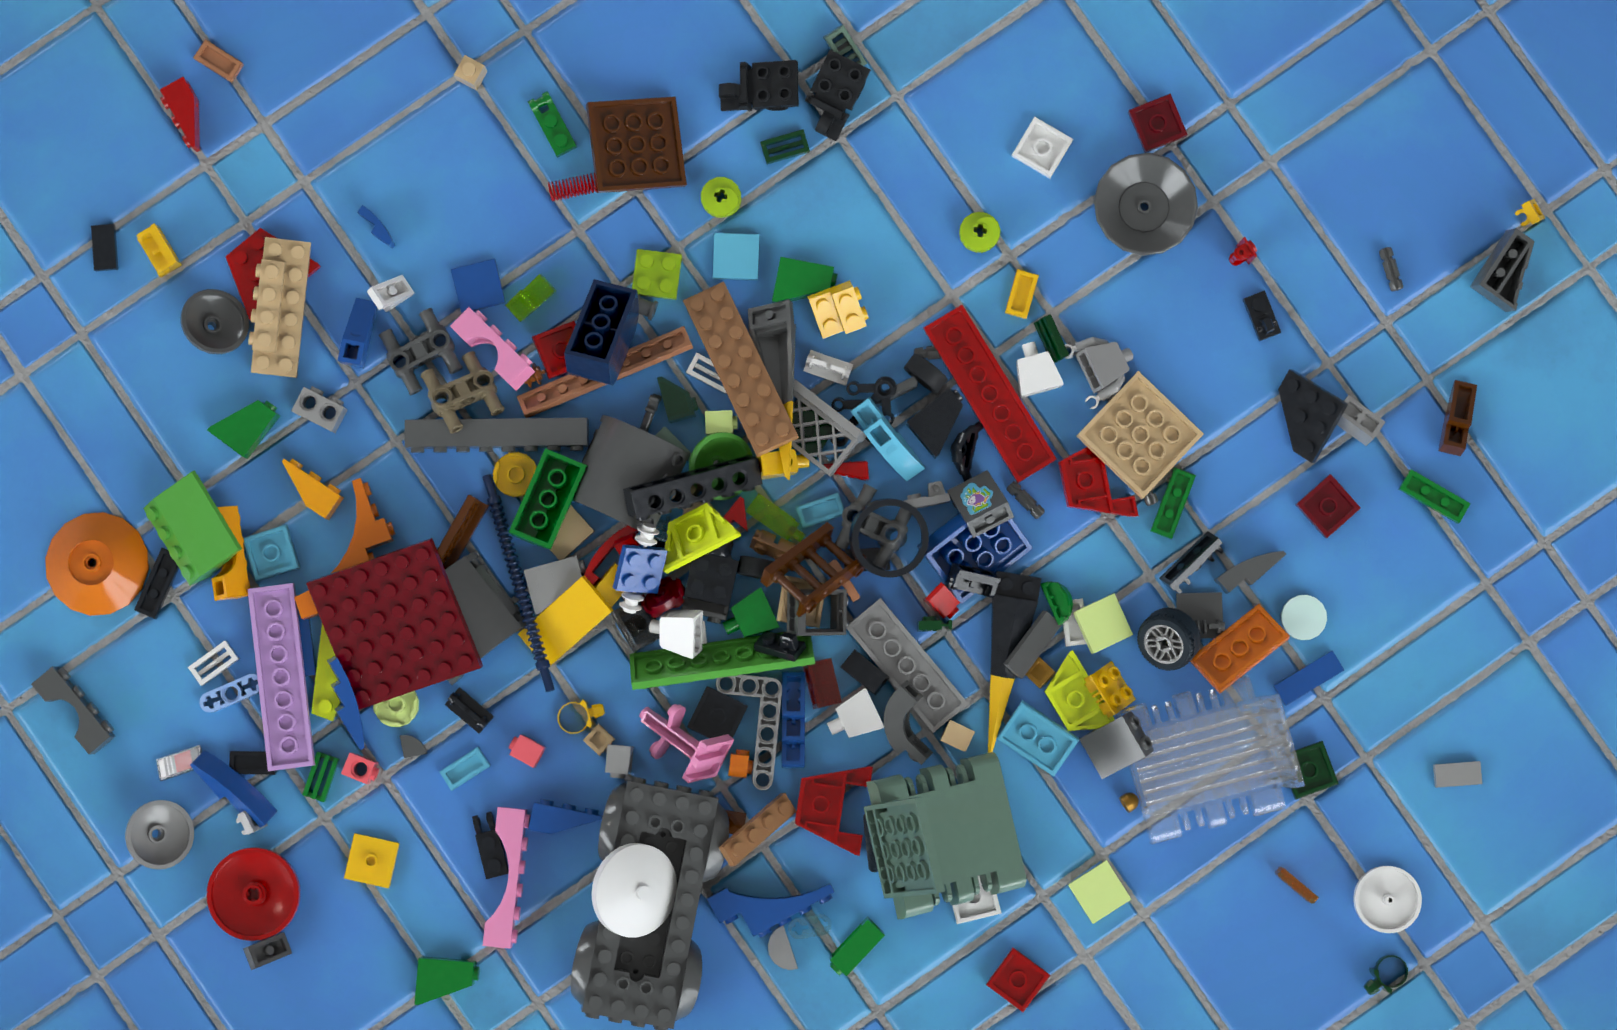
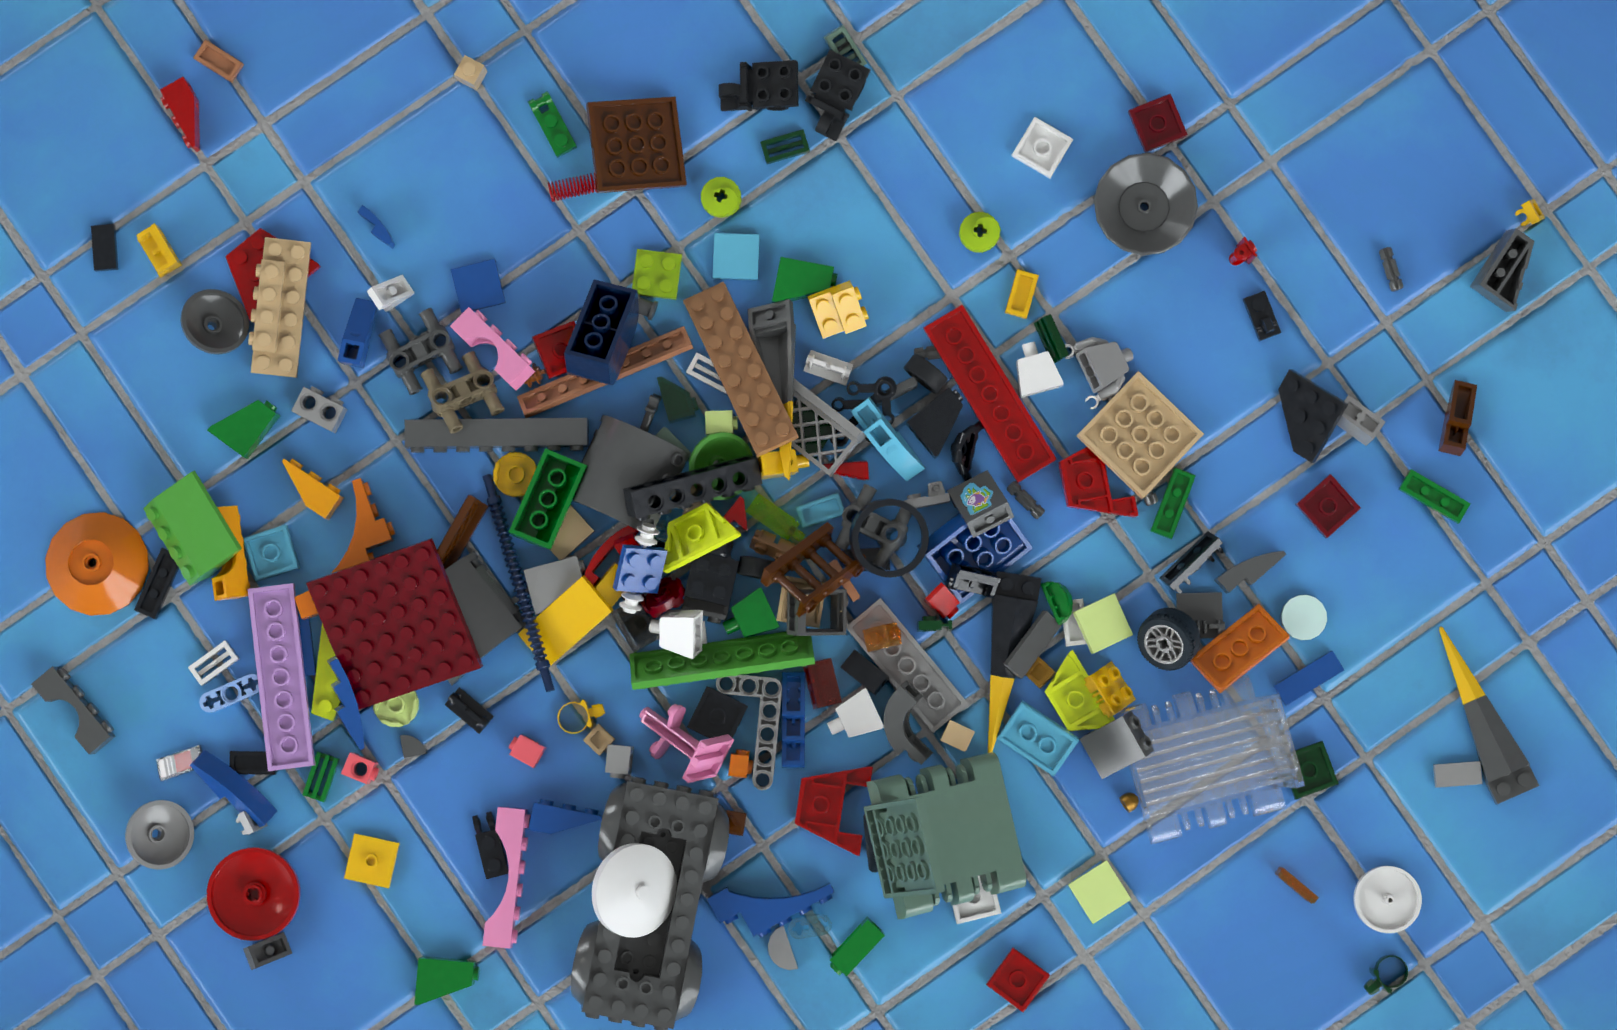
medium azure tile [439,747,491,791] -> none
clear neon green slope [505,274,556,322] -> none
medium nougat plate [718,793,796,866] -> none
black hinge [754,631,806,662] -> none
none -> clear orange bracket [863,622,902,652]
none -> dark grey plate [1439,626,1539,805]

